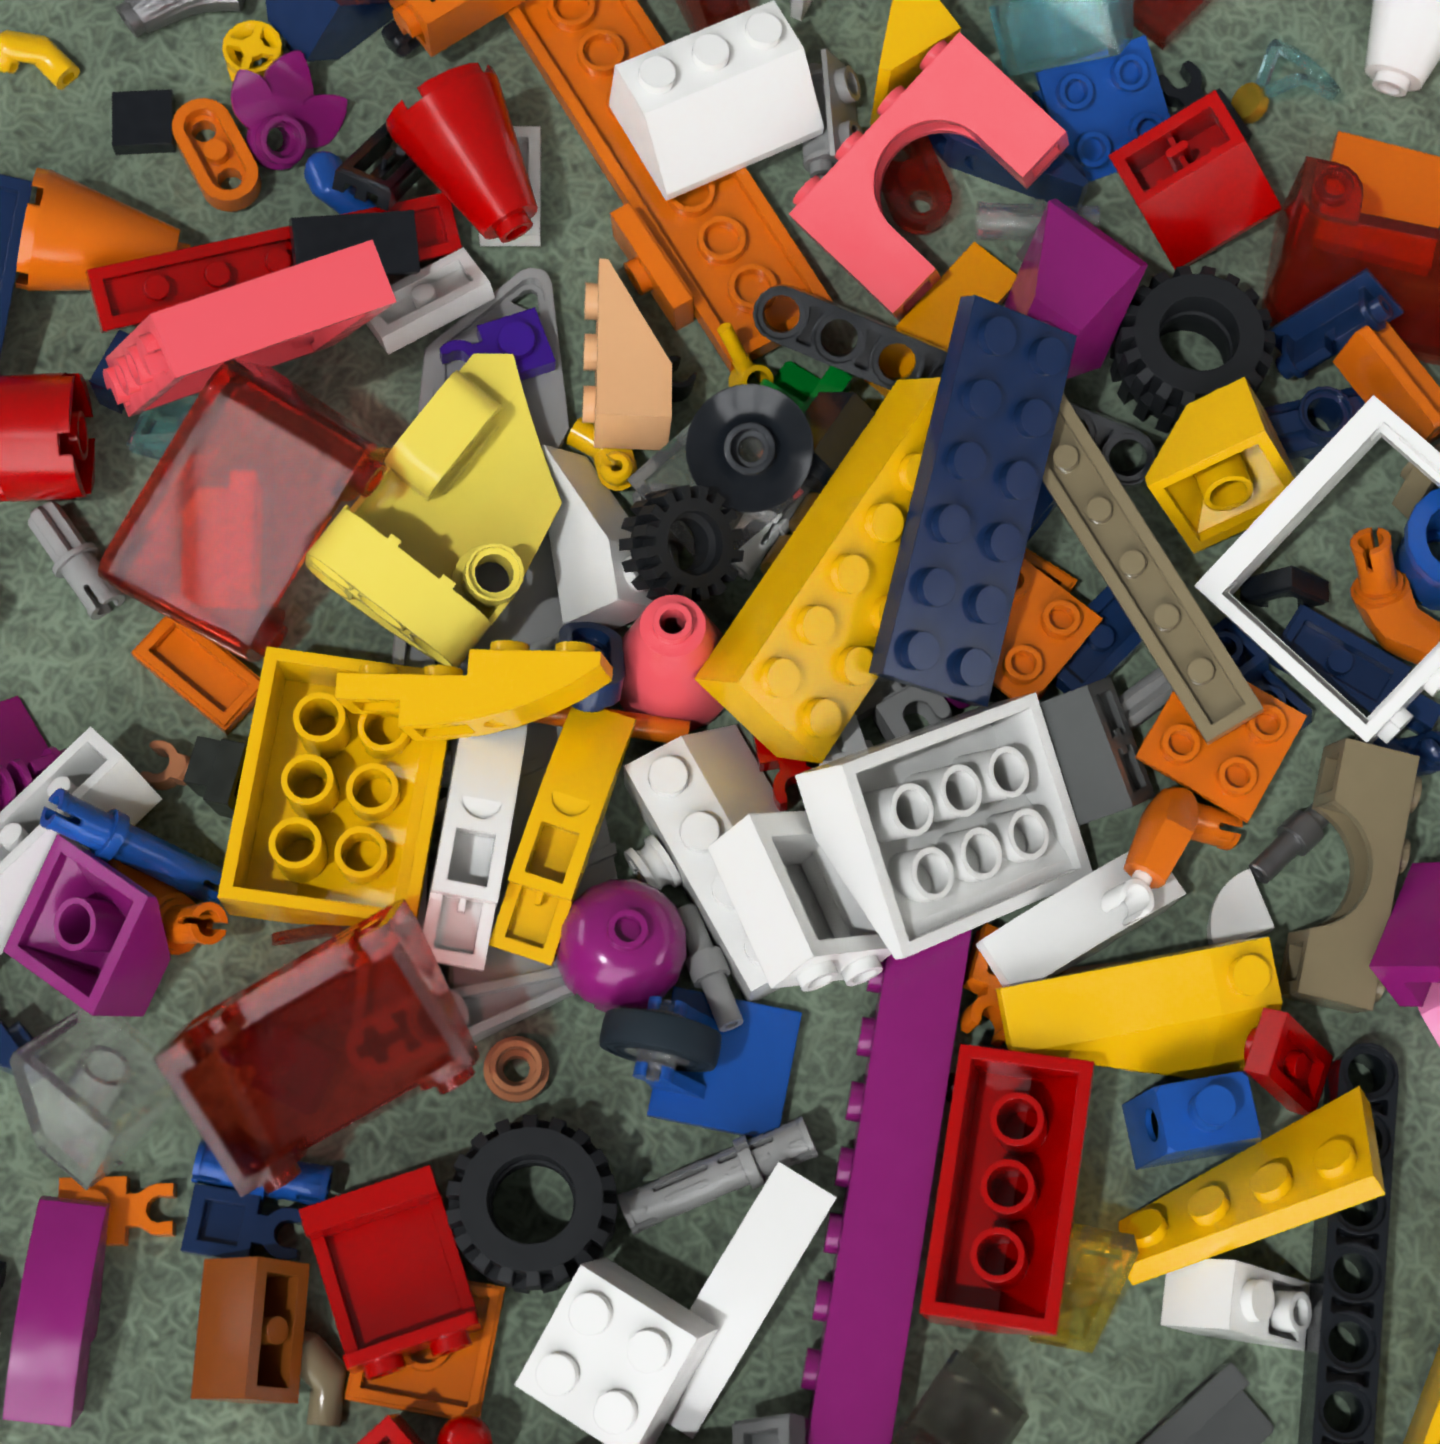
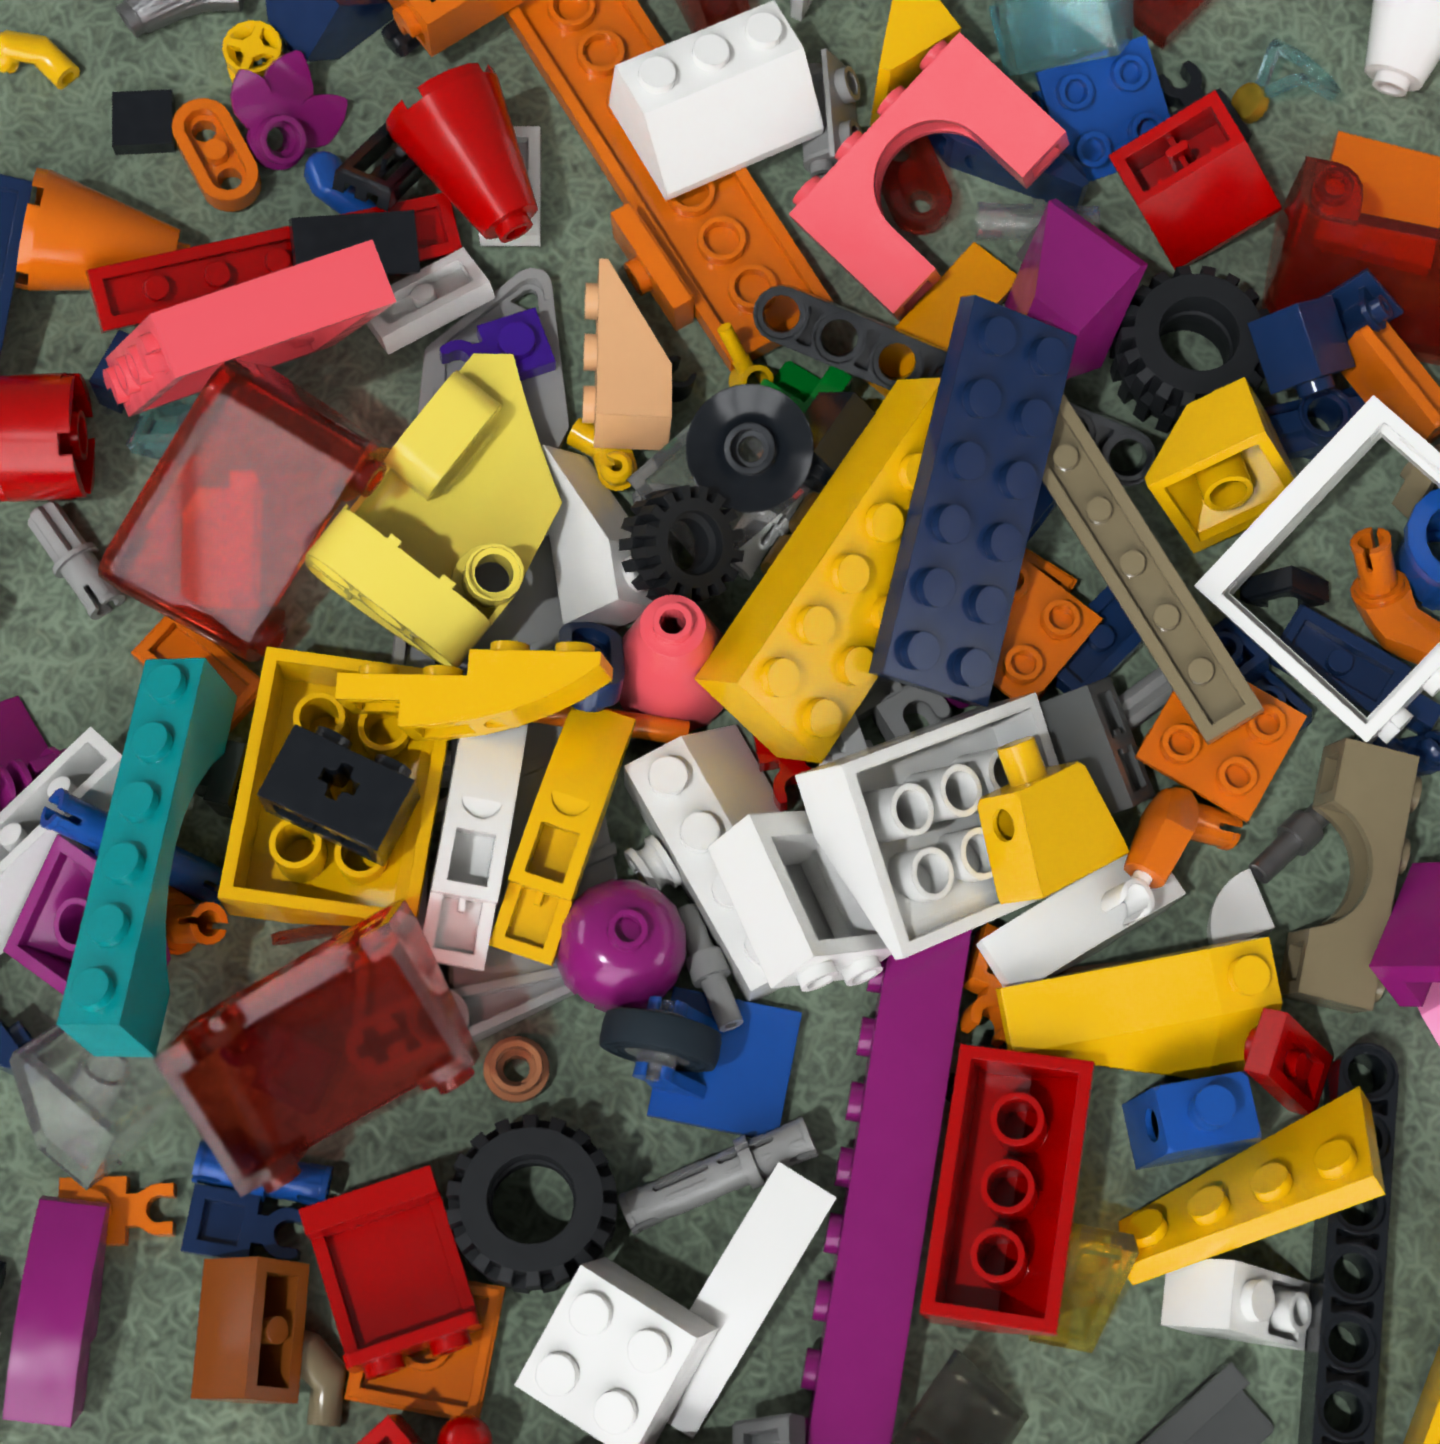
none -> teal arch [56,658,237,1057]
none -> black brick [257,724,420,867]
none -> yellow torso [977,736,1130,904]
none -> dark blue brick [1247,295,1355,399]

